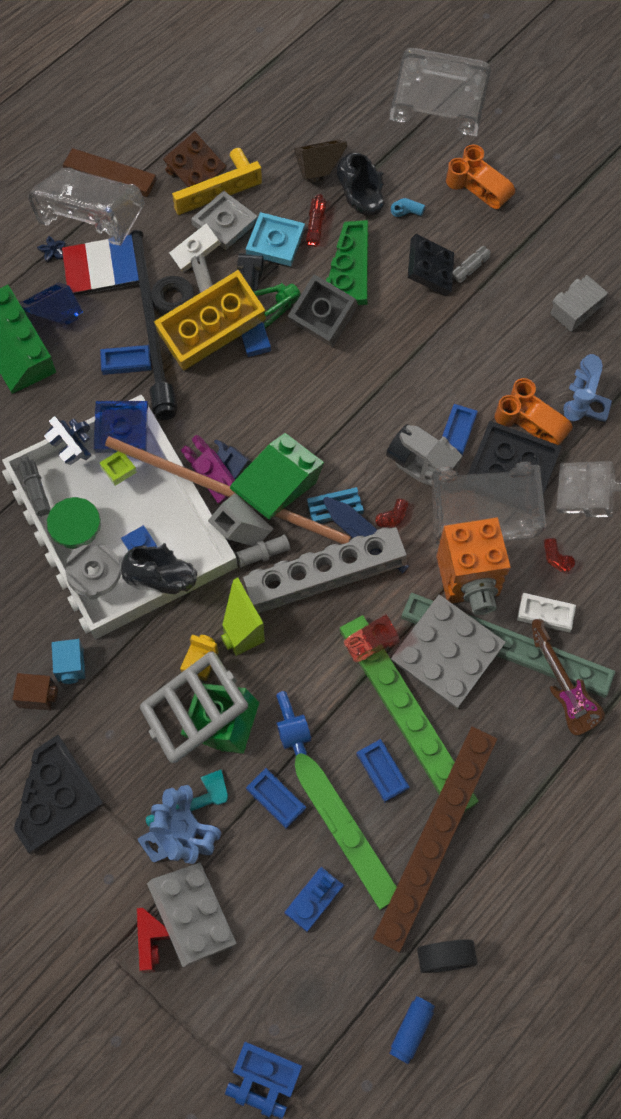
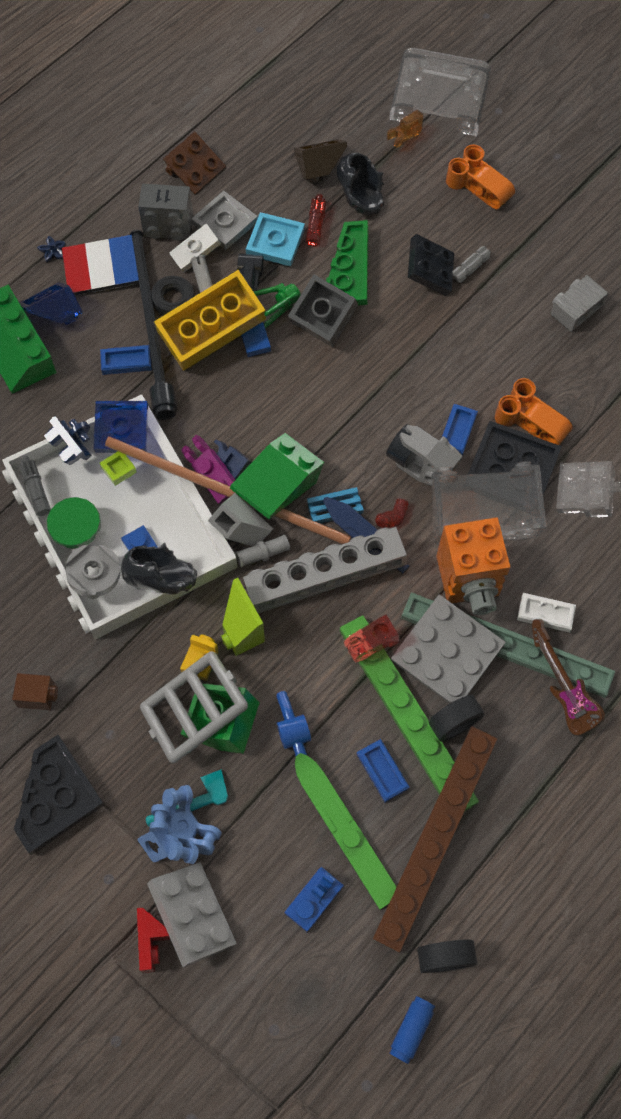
clear windscreen [28,168,145,246] -> none
dark azure brick [52,639,86,684] -> none
reddish brown tile [63,148,157,197] -> none
yellow piece [172,148,262,215] -> none
blue plate [225,1042,302,1119] -> none
blue tile [246,768,306,829] -> none
dark azure arm [391,198,425,217] -> none
clear red arm [544,538,575,572] -> none
medium blue piece [563,354,612,422] -> none
none -> dark grey brick [138,184,193,240]
none -> clear orange plate [387,109,423,148]
none -> black tyre [428,695,484,742]

